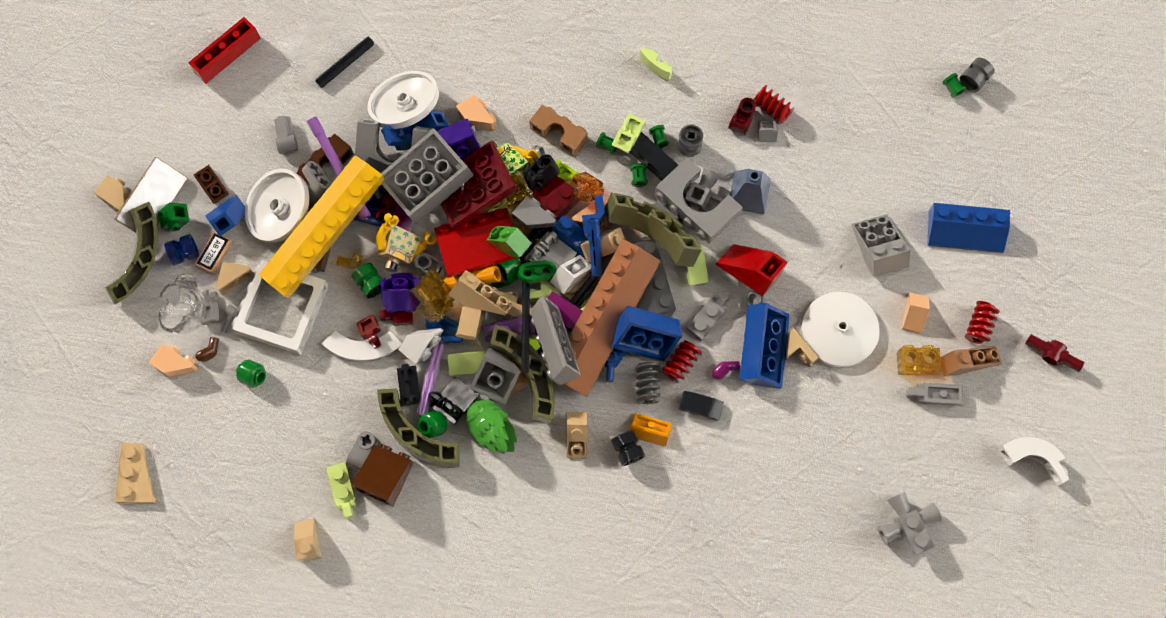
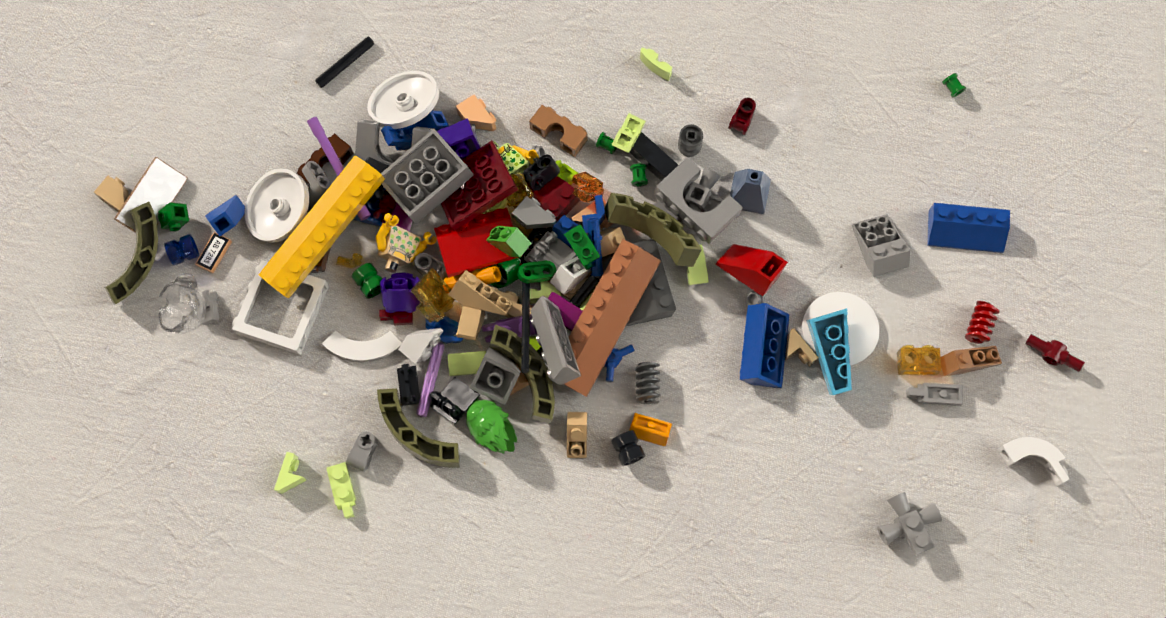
tan wing [115,443,157,504] -> none
light nougat slope [148,344,199,377] -> none
red brick [188,17,261,84] -> none
reddish brown slope [193,165,229,204] -> none
reddish brown arm [195,337,219,362] -> none
tan slope [216,262,254,295] -> none
light grey hand [221,305,239,332] -> none
green head [236,359,266,388] -> none
light grey piece [274,116,298,154] -> none
tan slope [293,518,321,562] -> none
reddish brown slope [351,444,413,507] -> none
dark red plate [356,314,381,349] -> none
green head [418,411,447,438] -> none
blue slope [612,305,682,361] -> none
green bush [649,125,670,149] -> none
red piece [661,340,702,383] -> none
black slope [679,391,724,421] -> none
light grey hinge [686,291,730,341] -> none
magenta arm [712,361,740,379] -> none
red piece [754,85,794,124] -> none
light grey slope [758,120,778,142] -> none
light nougat slope [902,293,930,334] -> none
dark grey wheel [959,57,995,93] -> none
none -> yellowish green slope [274,452,306,494]
none -> green bracket [564,225,600,270]
none -> medium azure wedge [806,308,852,395]

